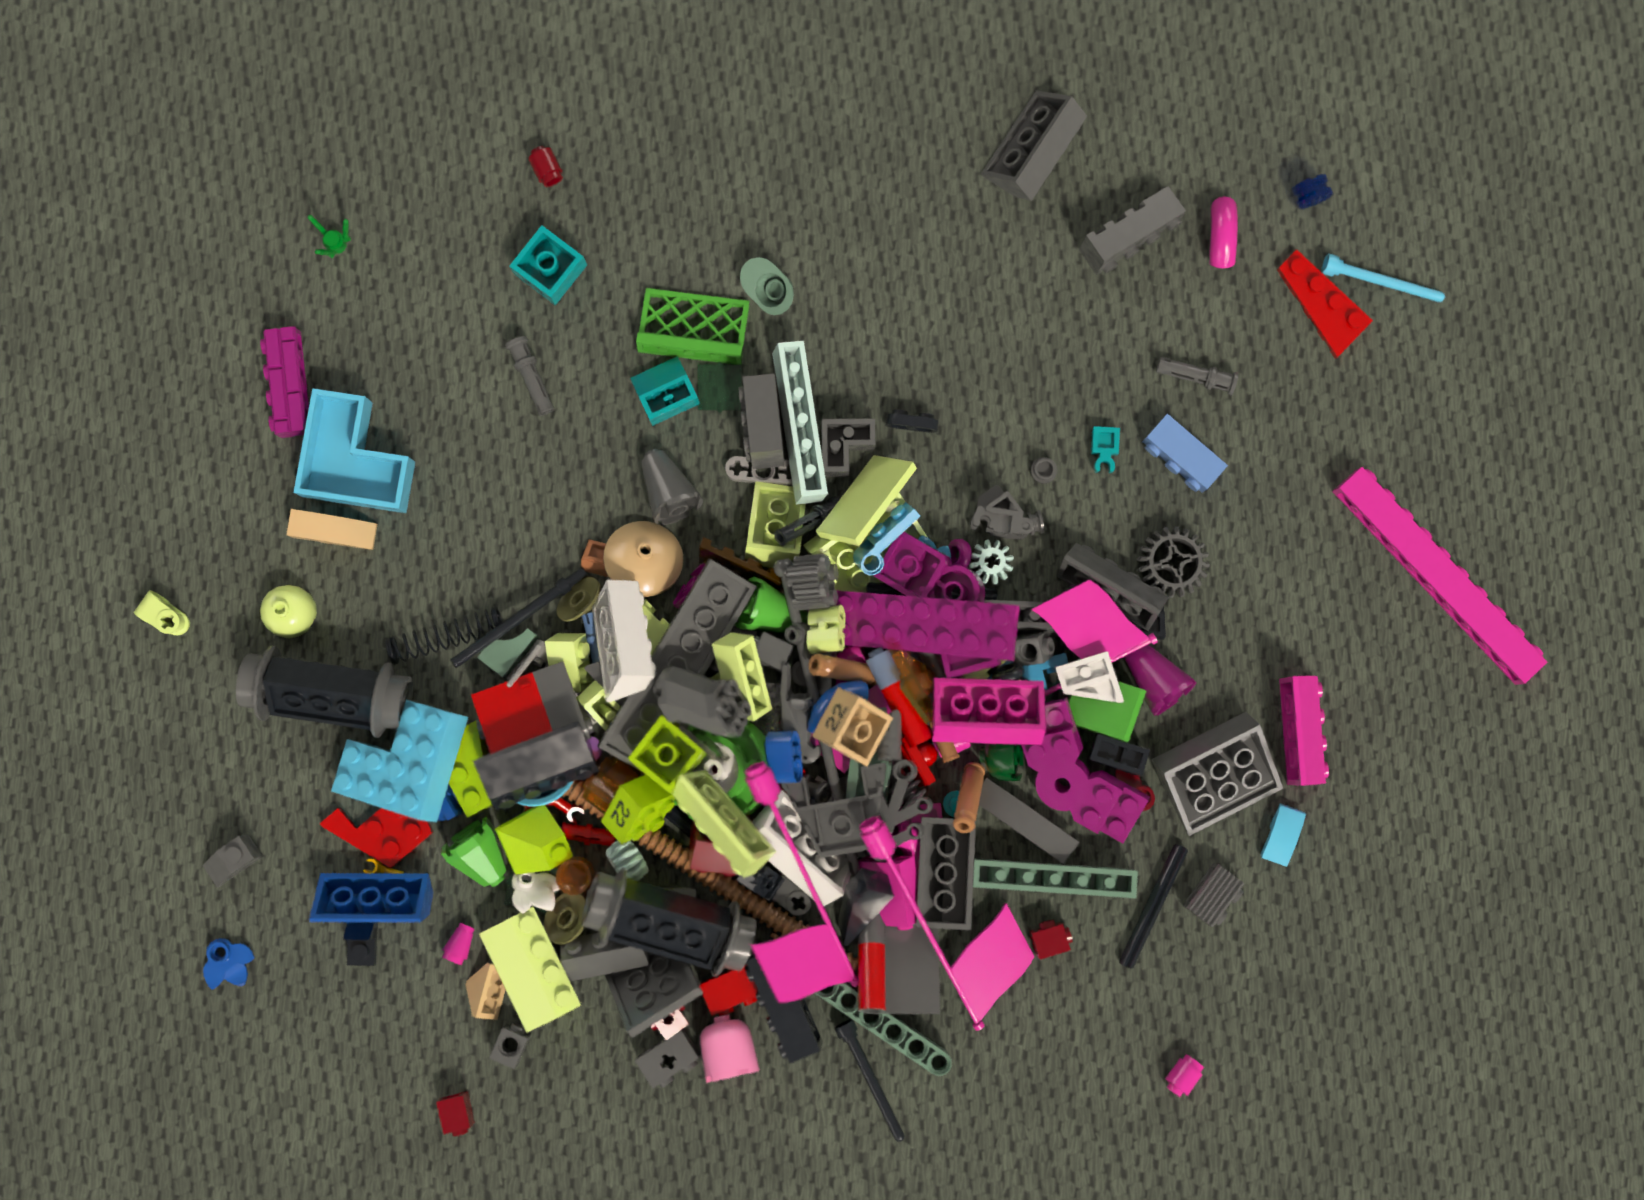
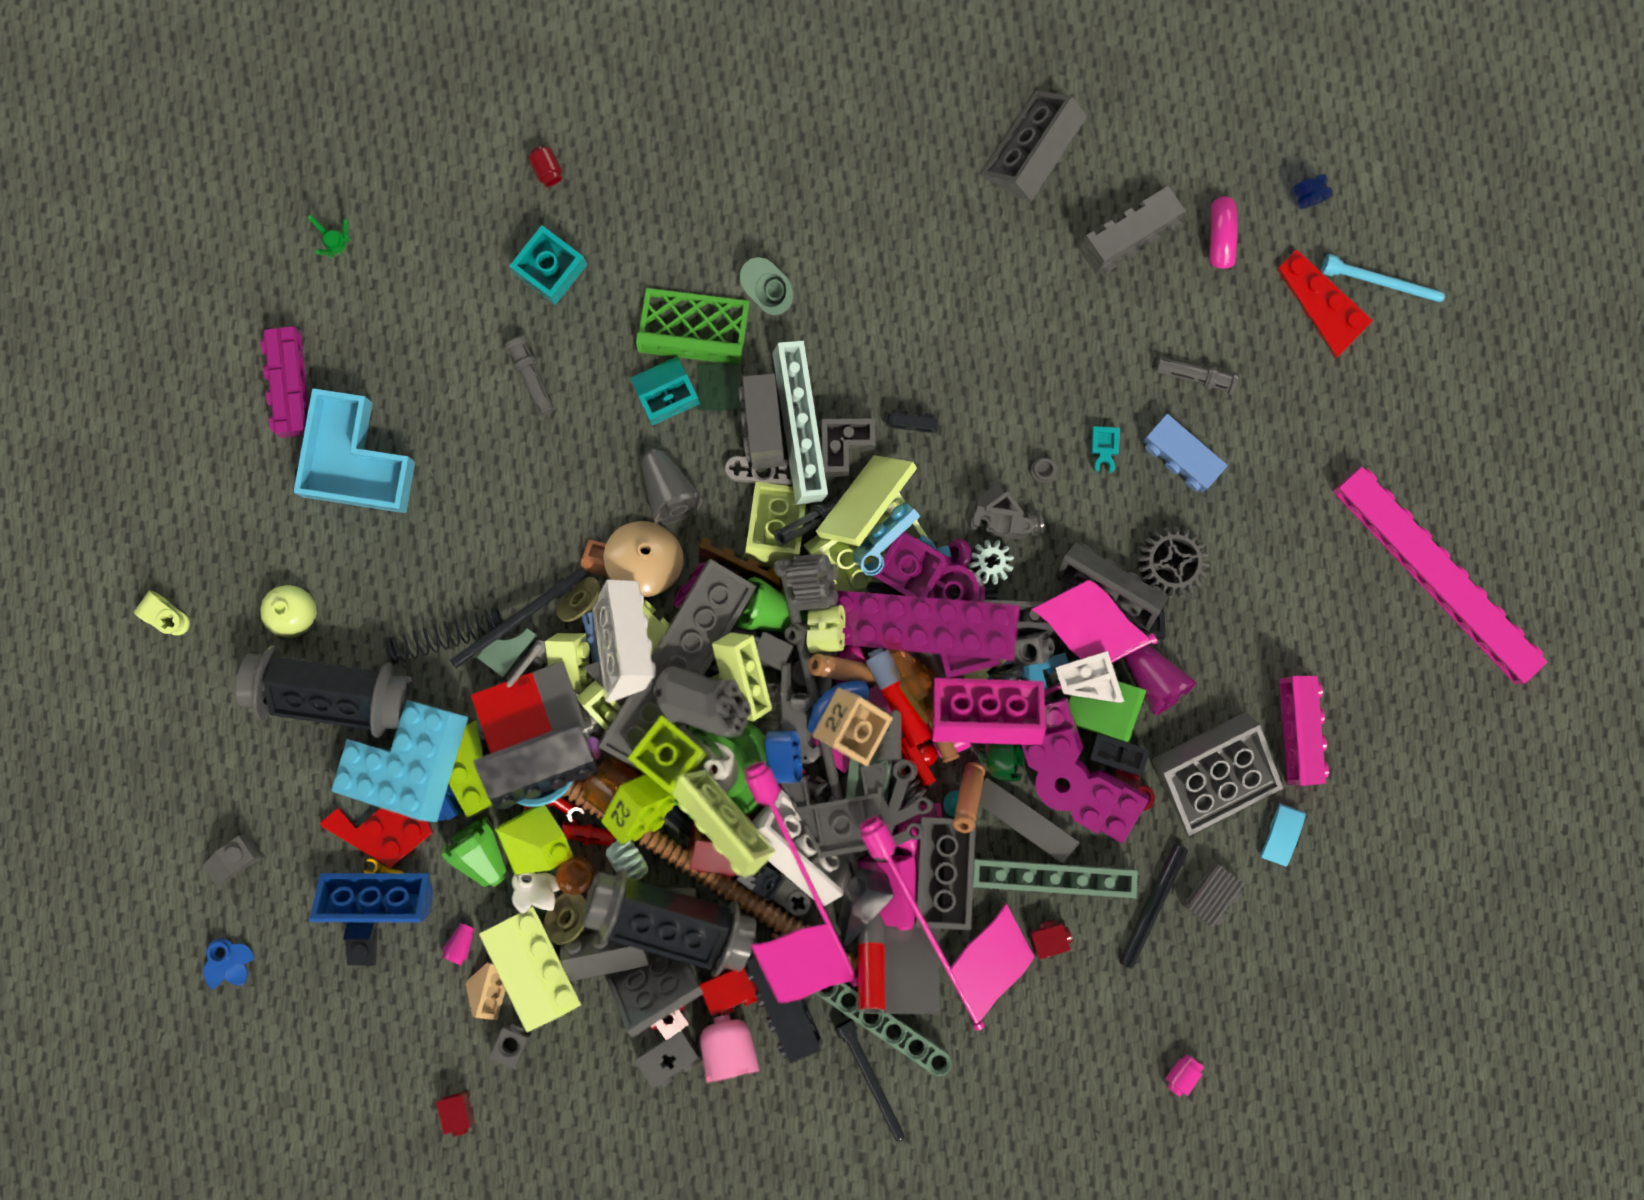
tan slope [287,509,377,550] -> none

